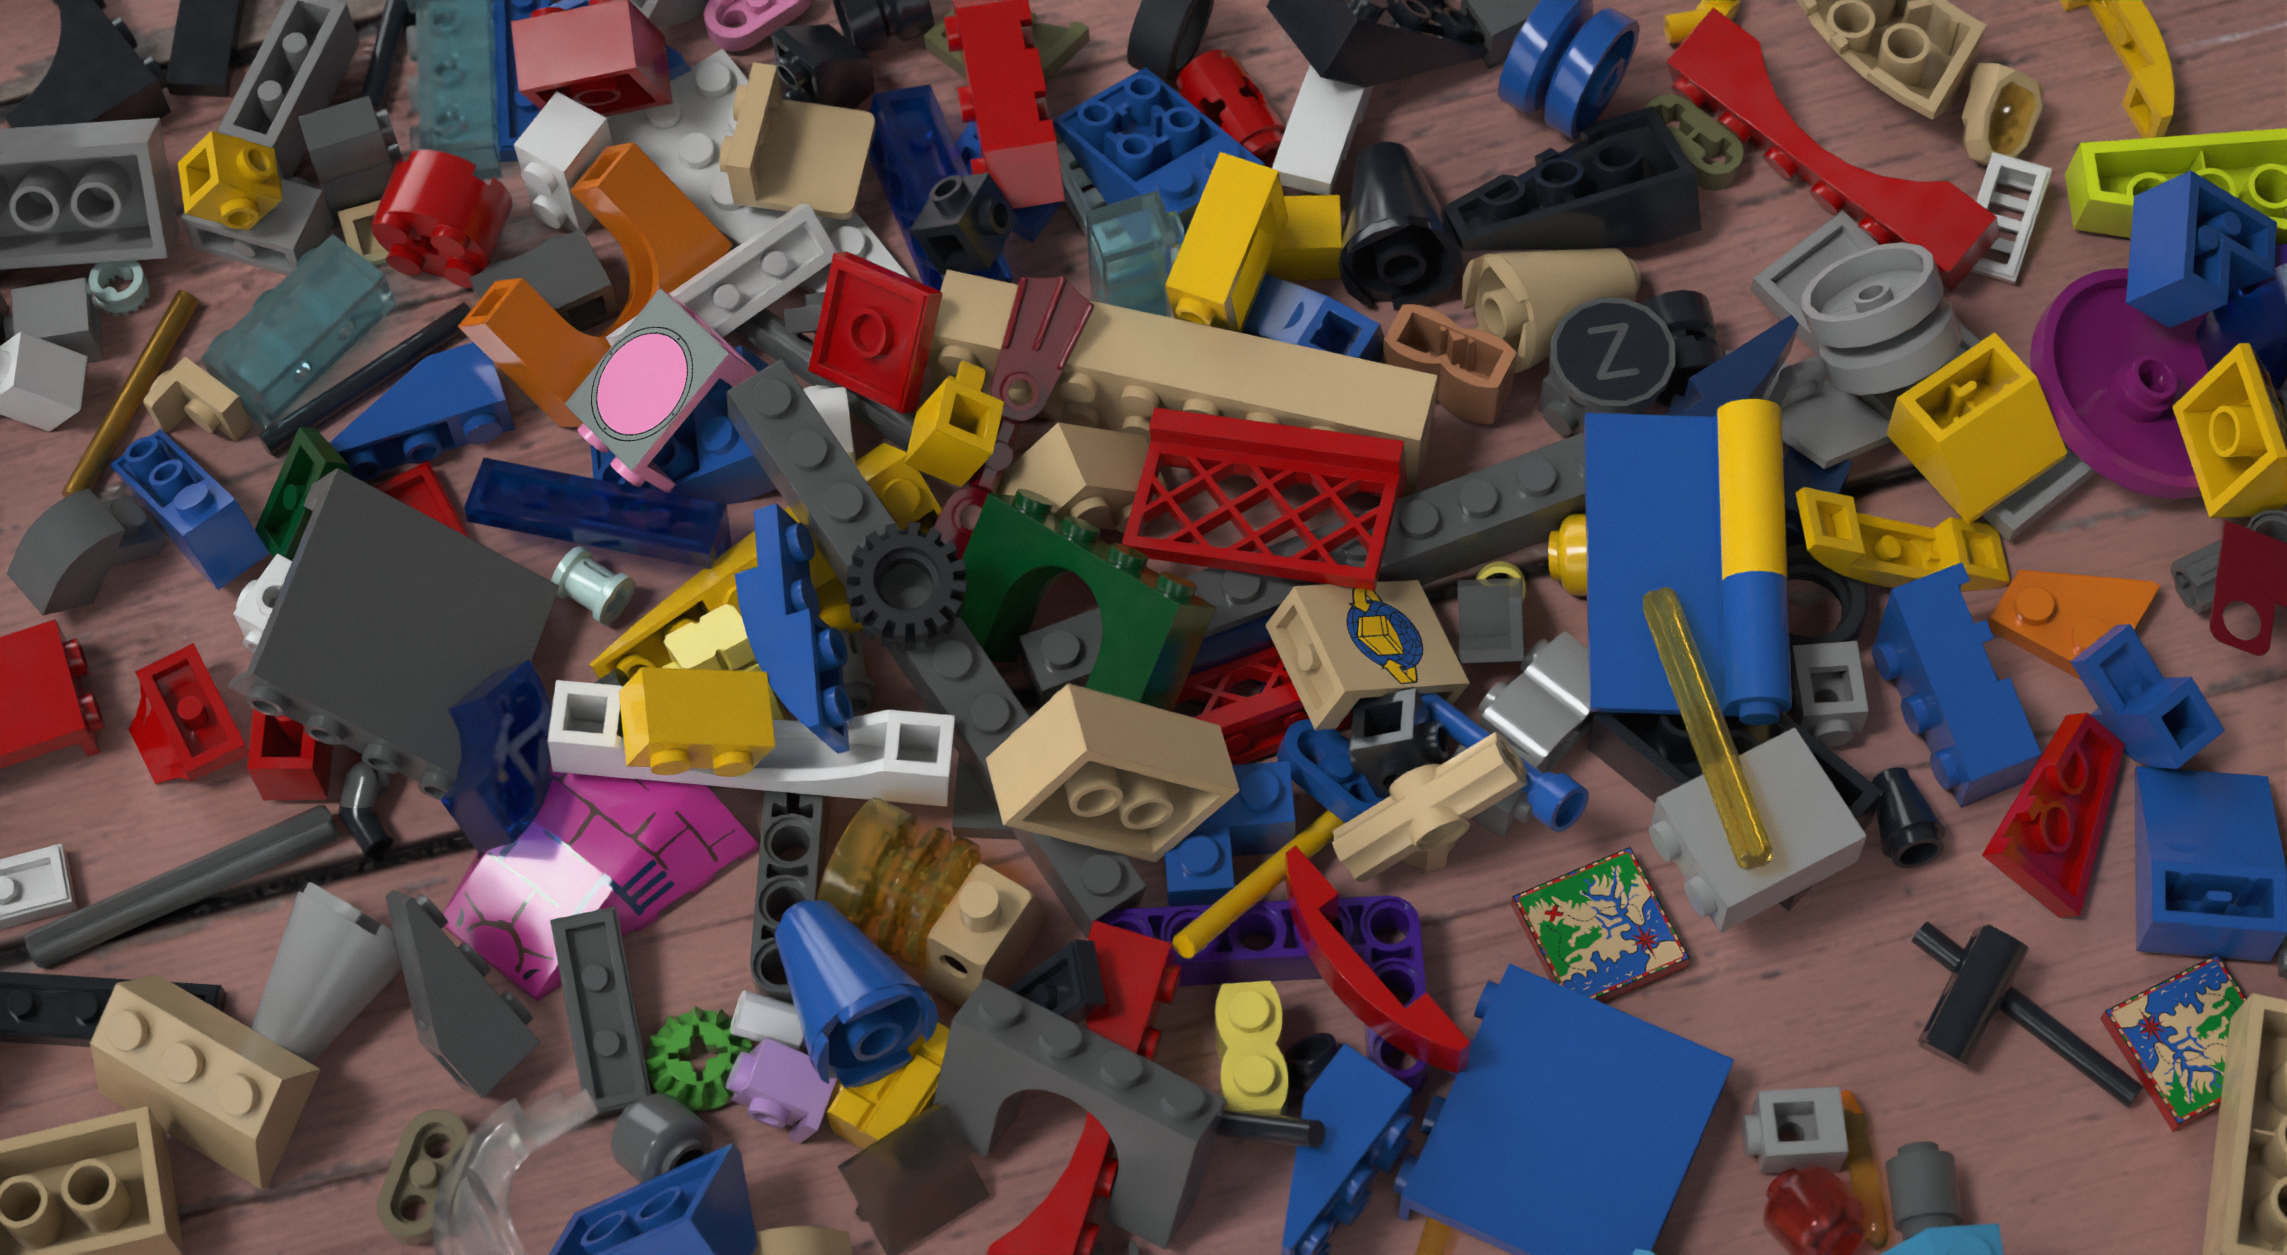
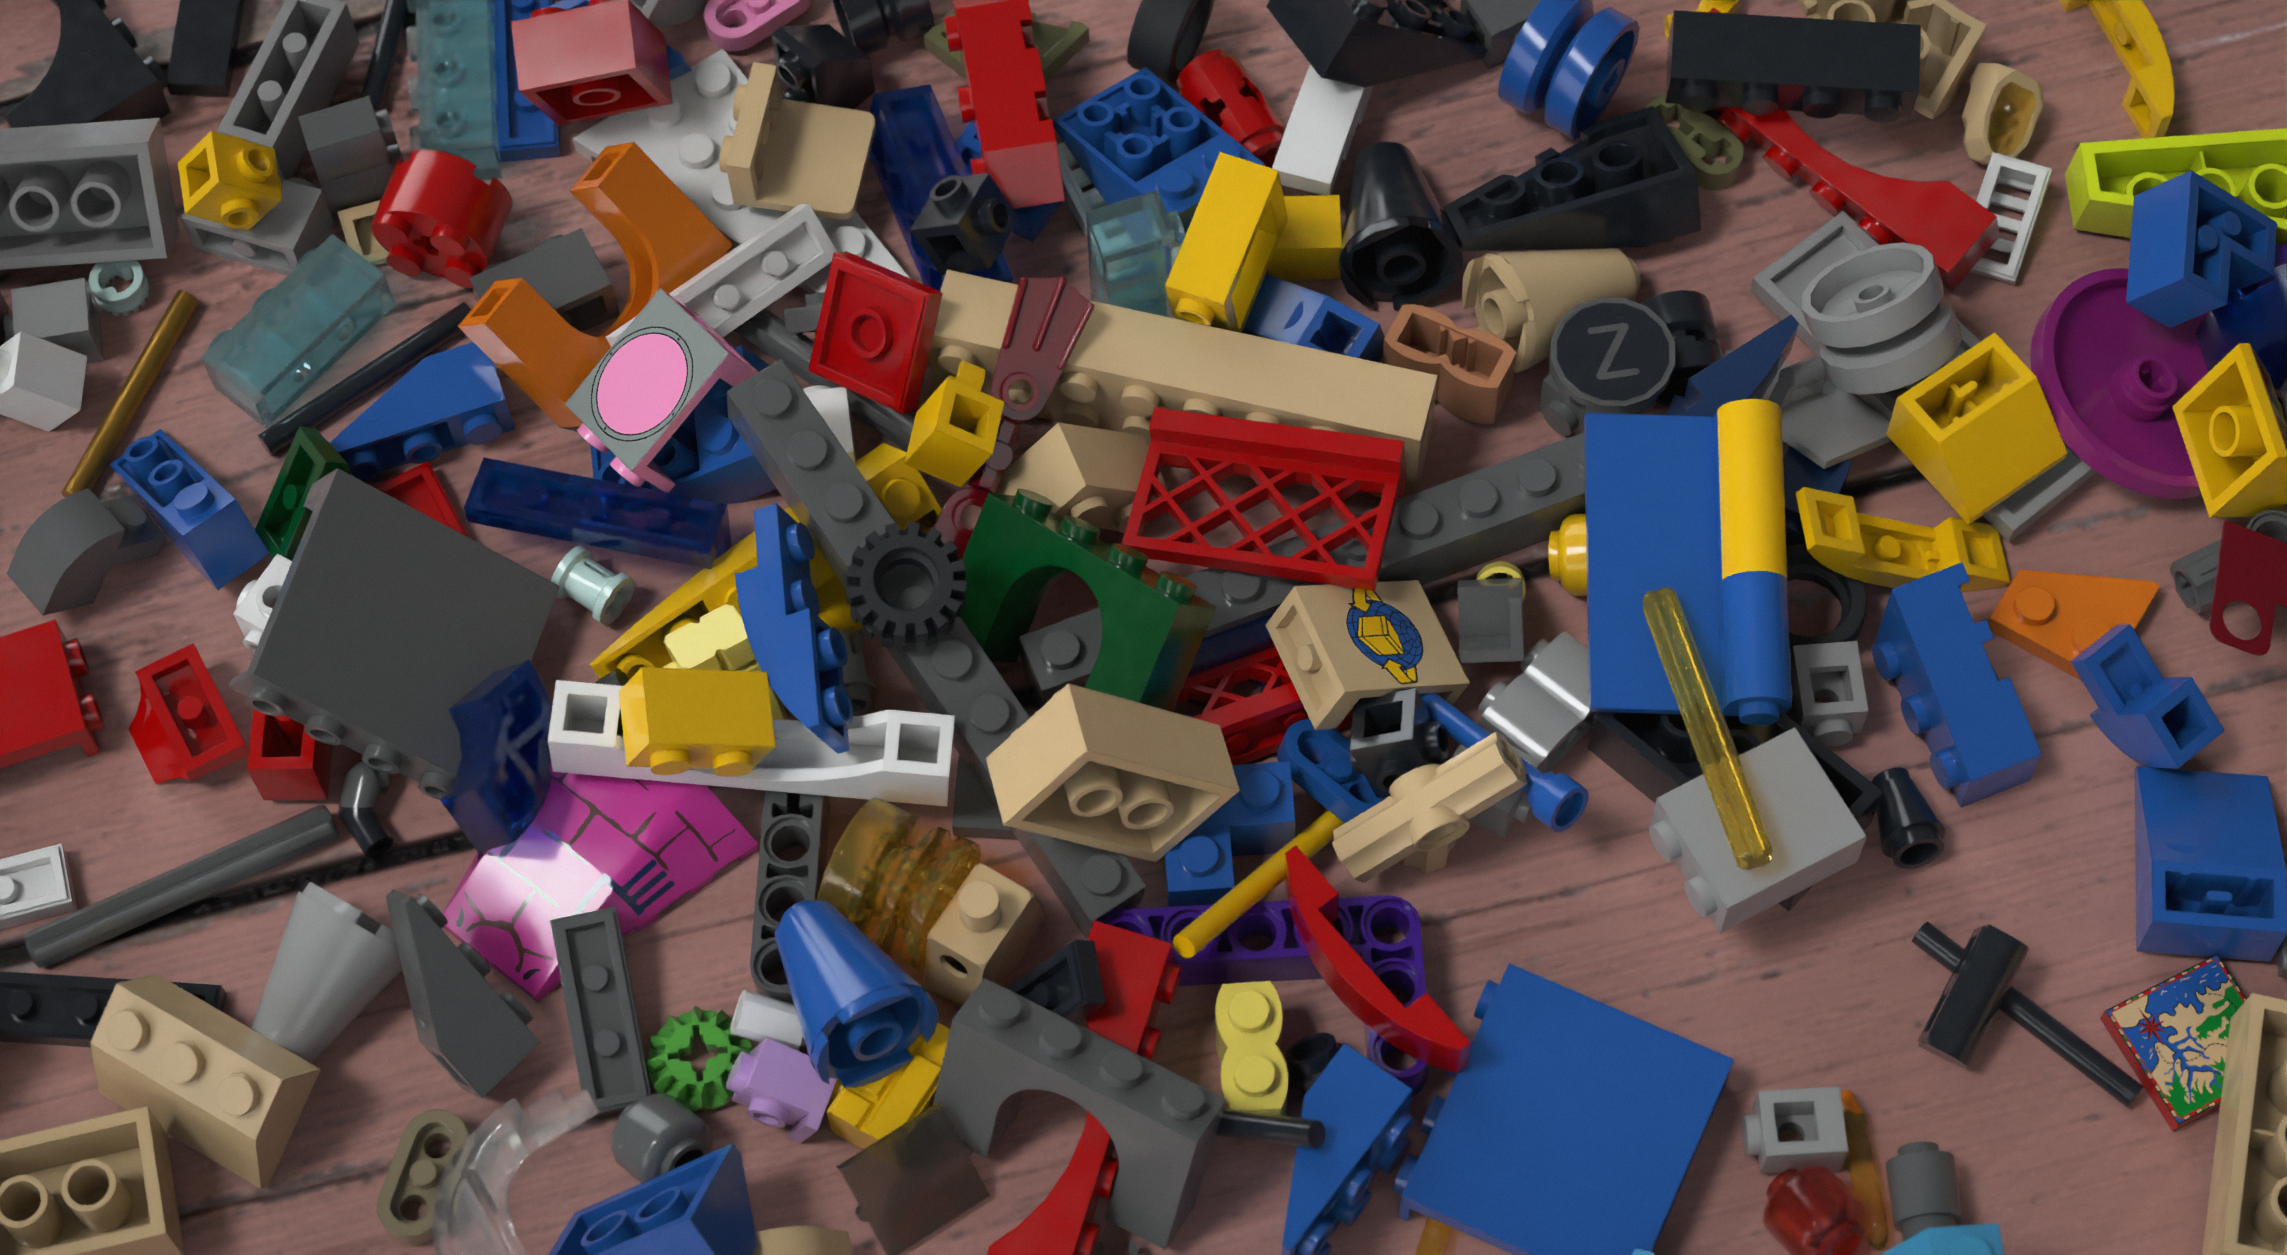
tan bracket [143,356,253,442] -> none
white brick [514,91,613,232] -> none
tile [1511,847,1690,1003] -> none
red wing [1982,712,2125,918] -> none
none -> black brick [1665,10,1921,122]

